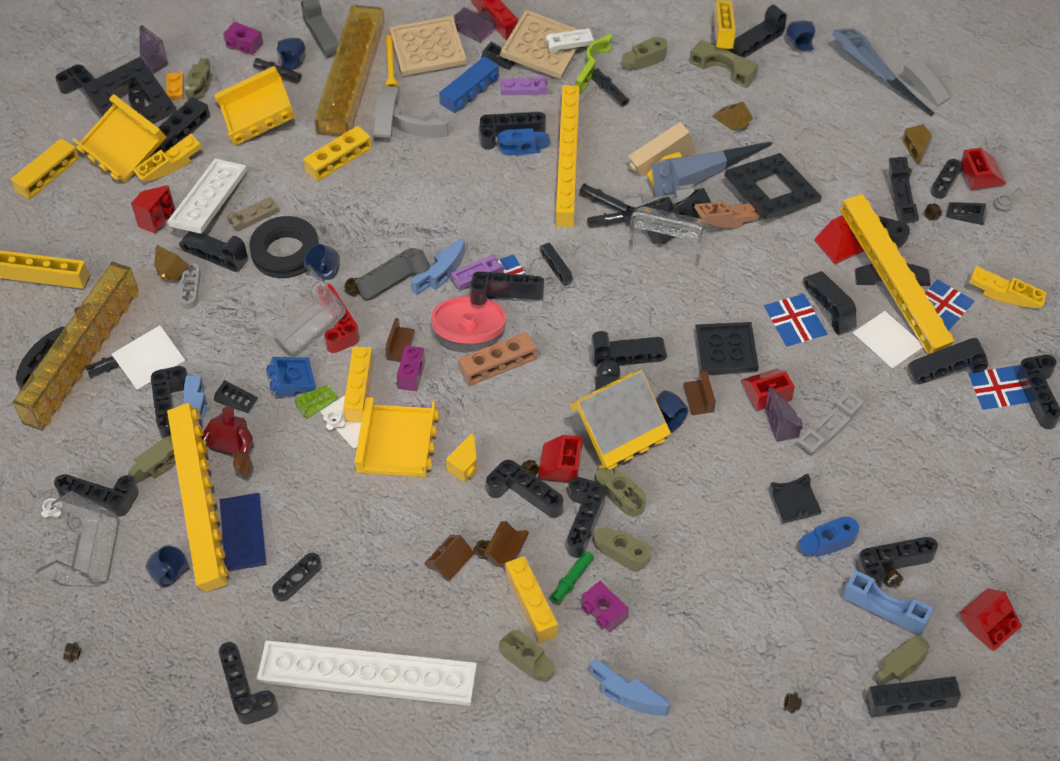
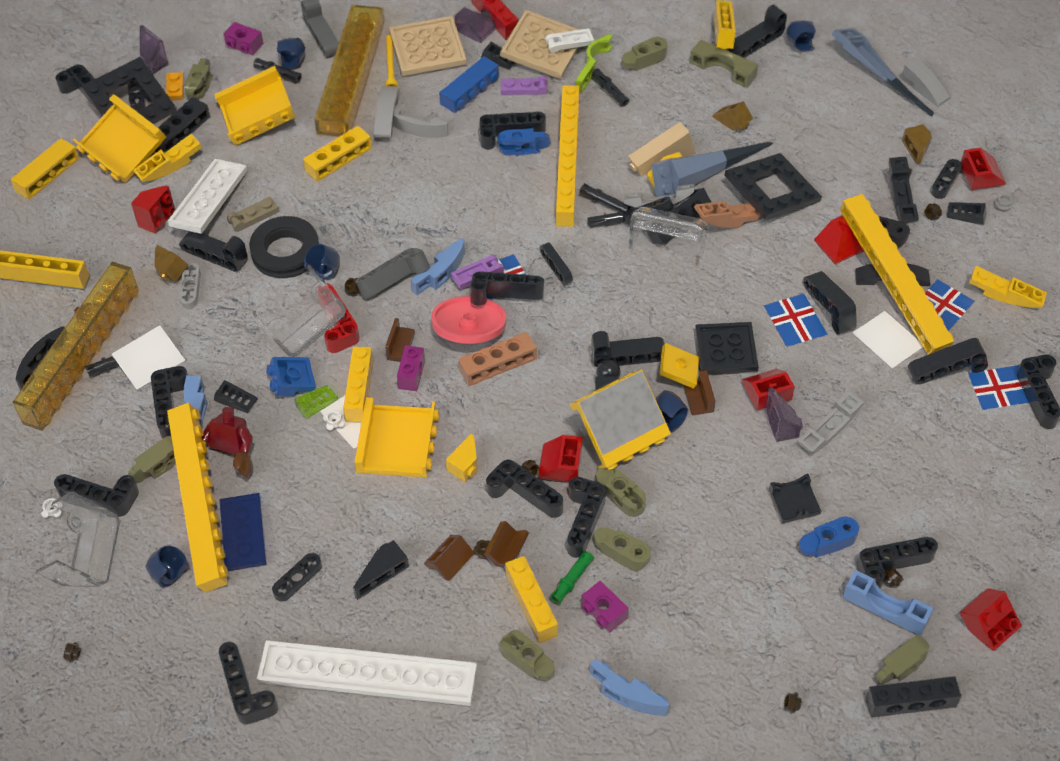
none -> black slope [353,540,409,600]
none -> yellow plate [659,343,699,389]

